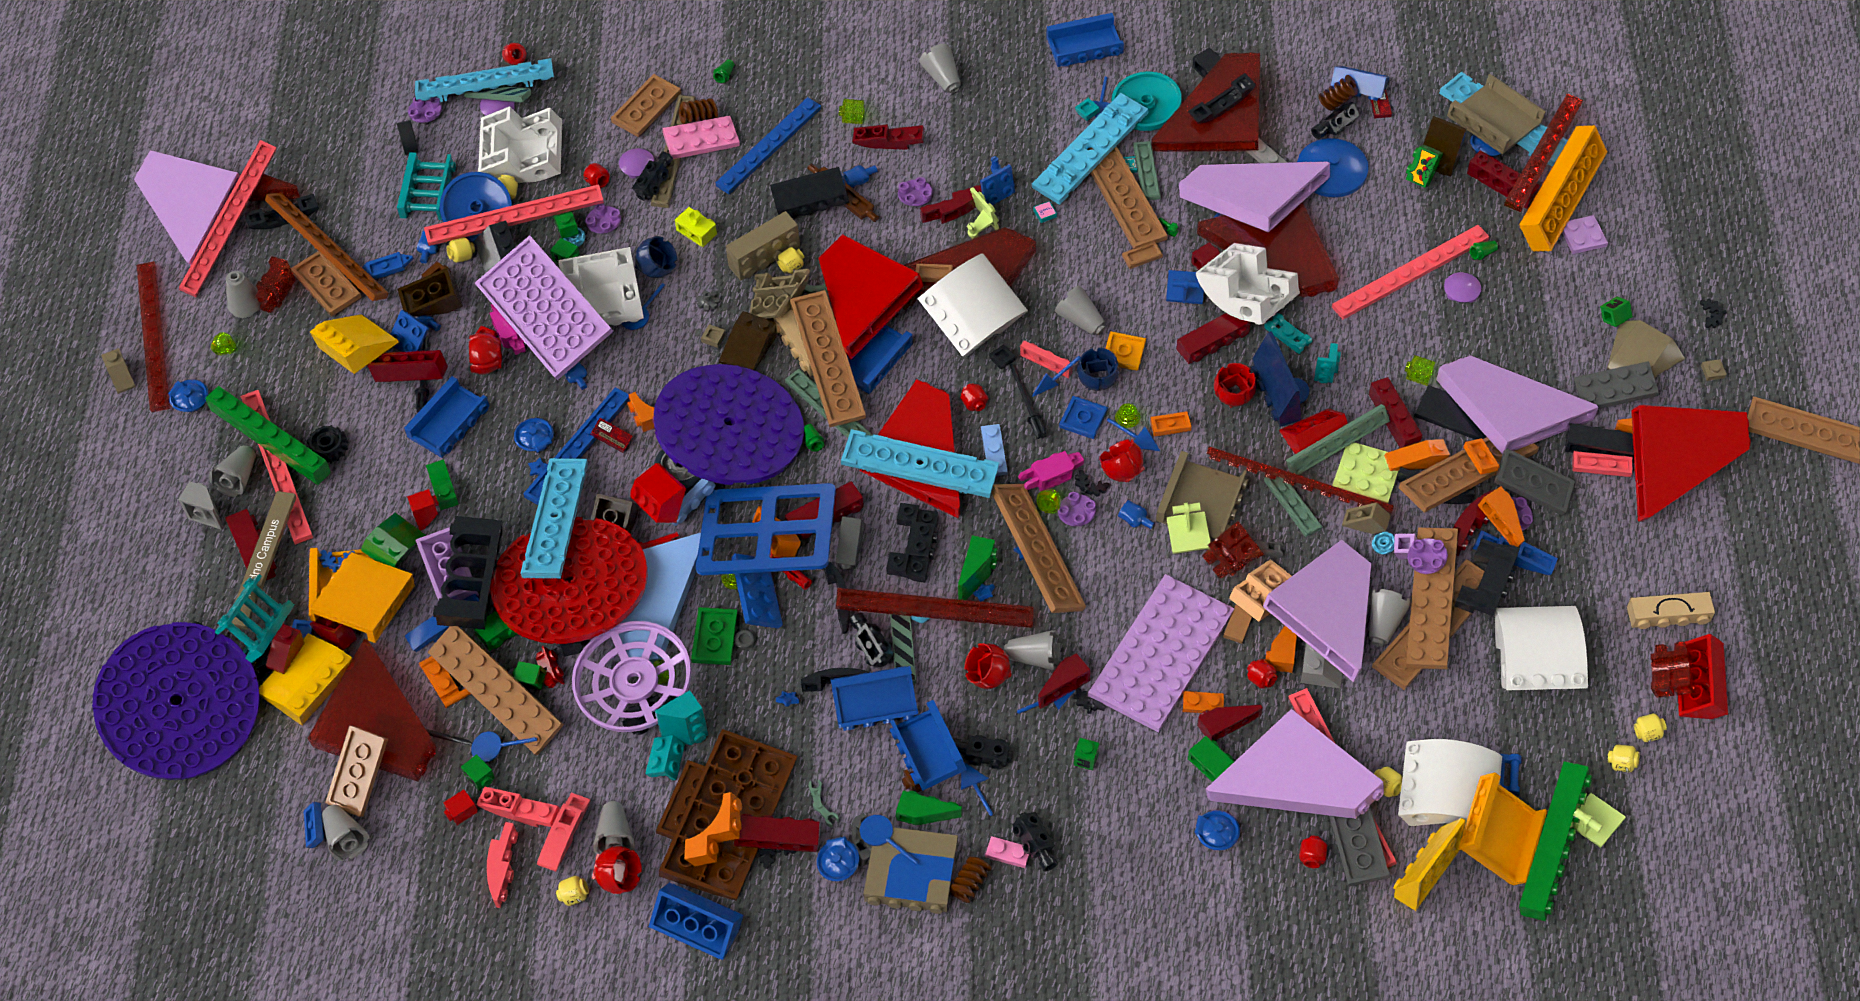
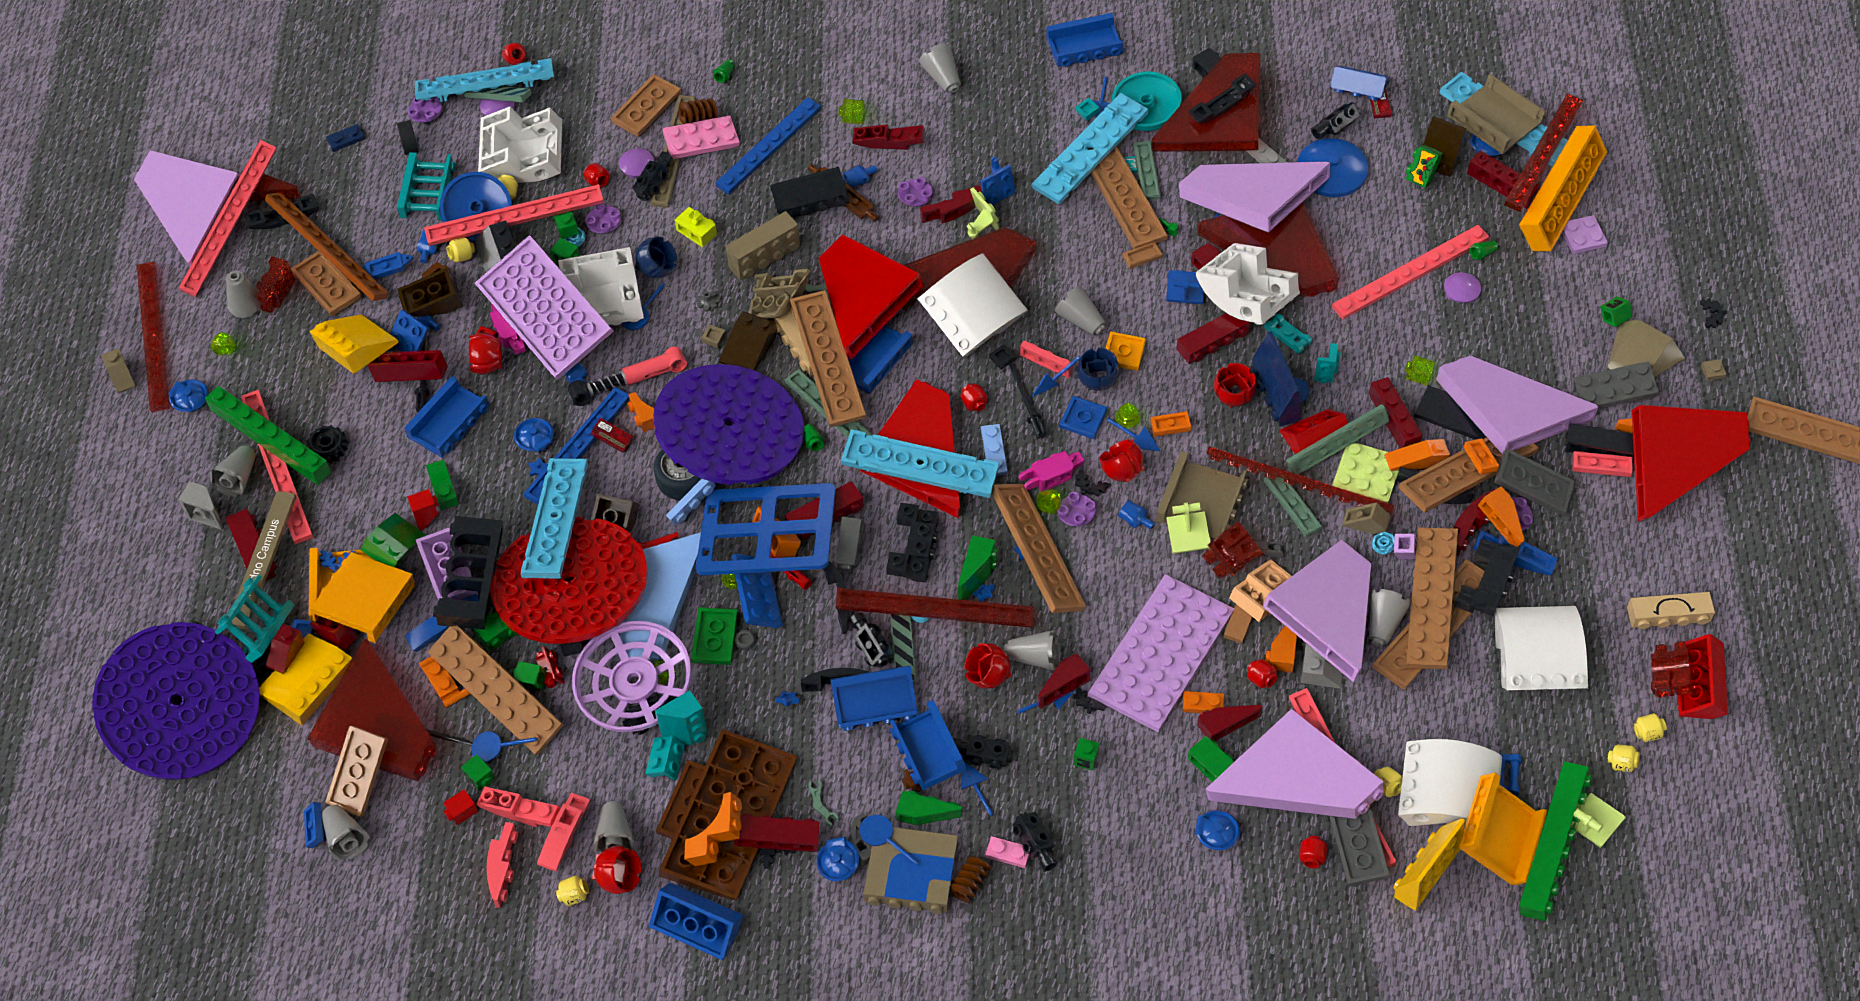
red slope [630,463,686,523] -> none
light yellow head [777,247,805,274] -> none
medium nougat tile [916,264,953,283] -> none
tile [1033,201,1057,223] -> none
reddish brown piece [1318,75,1358,111] -> none
medium lavender dish [1408,538,1448,574] -> none
none -> dark blue plate [326,124,365,152]
none -> piece [568,347,687,406]

